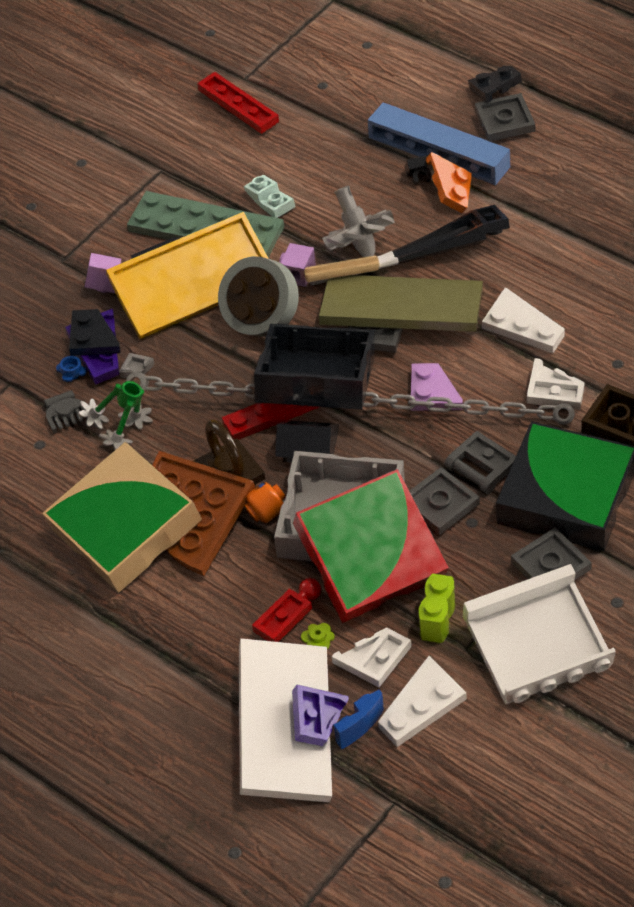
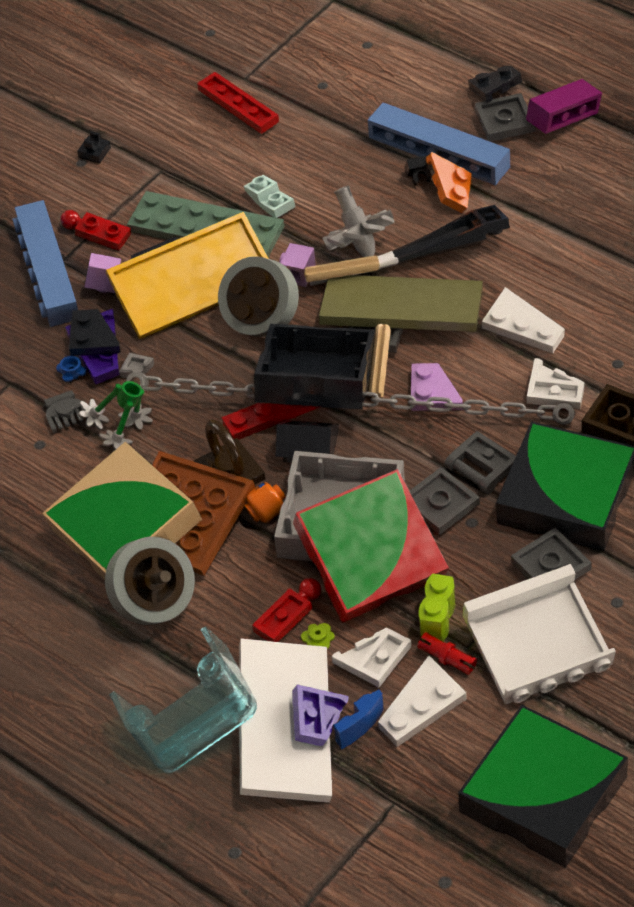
none -> medium blue brick [12,200,78,327]
none -> red plate [60,210,131,251]
none -> black tile [77,131,111,164]
none -> wheel [105,537,195,625]
none -> clear light blue windscreen [109,626,257,773]
none -> tan axle [369,324,391,398]
none -> red pin [417,632,477,675]
none -> tile [458,705,628,868]
none -> magenta brick [526,79,602,134]

